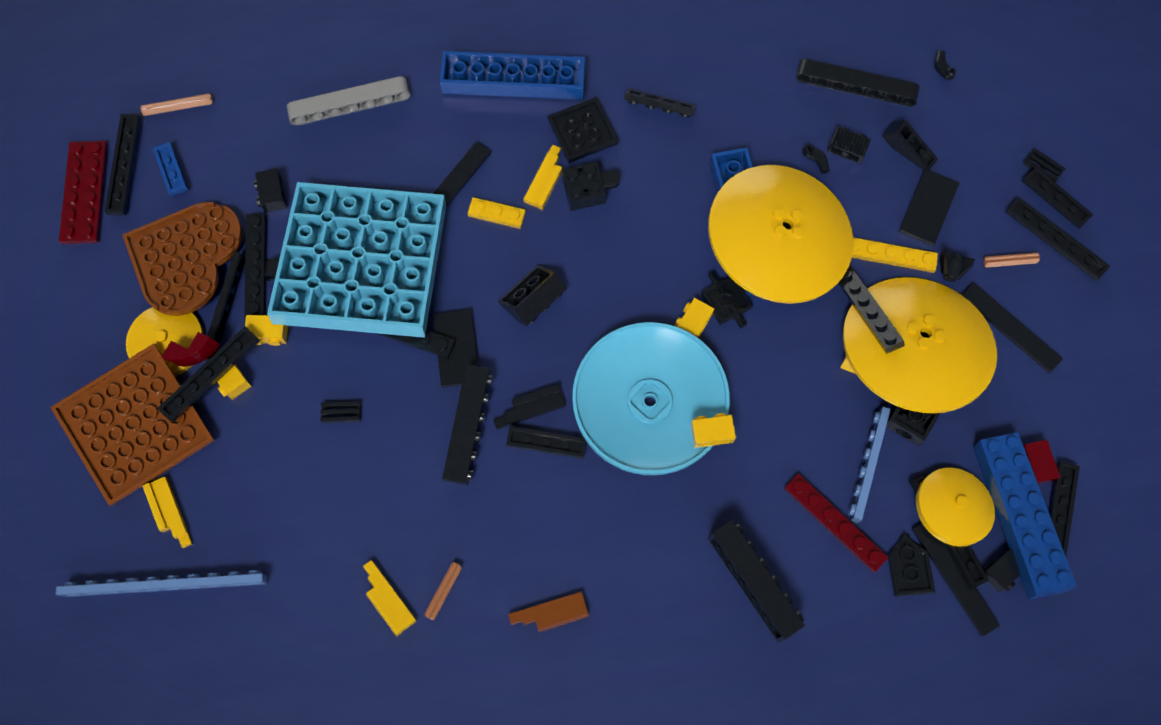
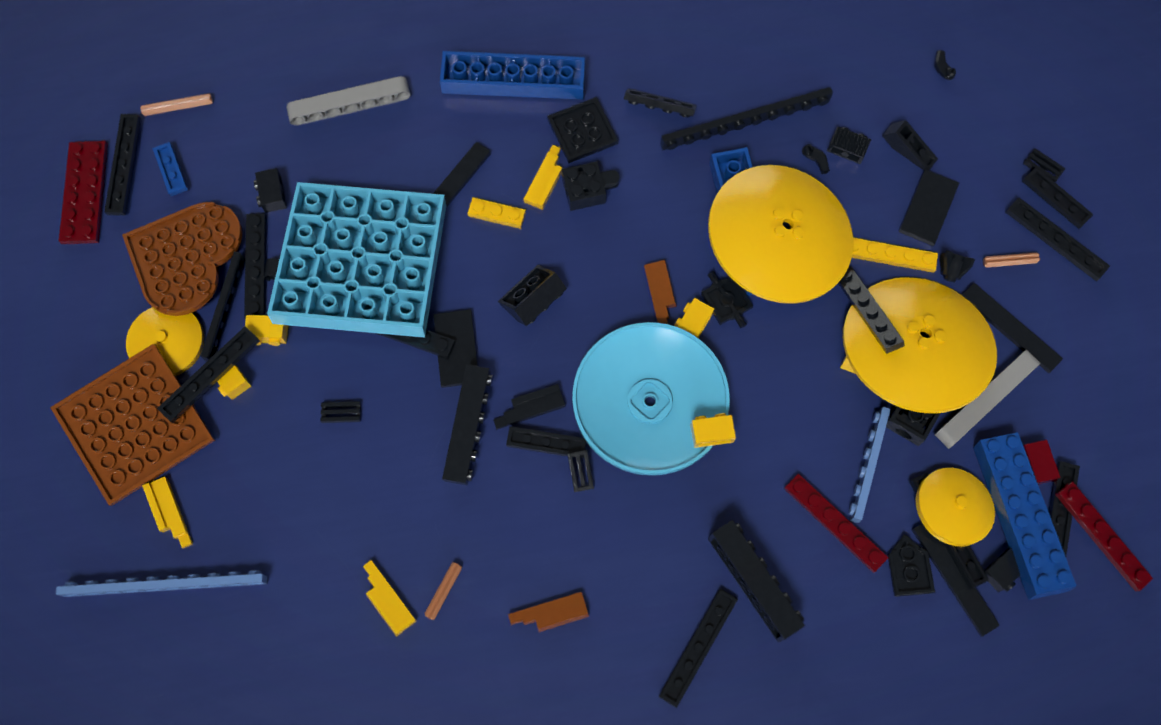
dark red brick [161,332,220,367] -> none
black beam [796,59,920,106] -> none
none -> black tile [567,449,594,492]
none -> dark orange piece [644,260,676,324]
none -> black tile [658,589,738,708]
none -> black plate [660,87,833,150]
none -> light grey beam [935,349,1040,449]
none -> dark red plate [1055,482,1153,592]

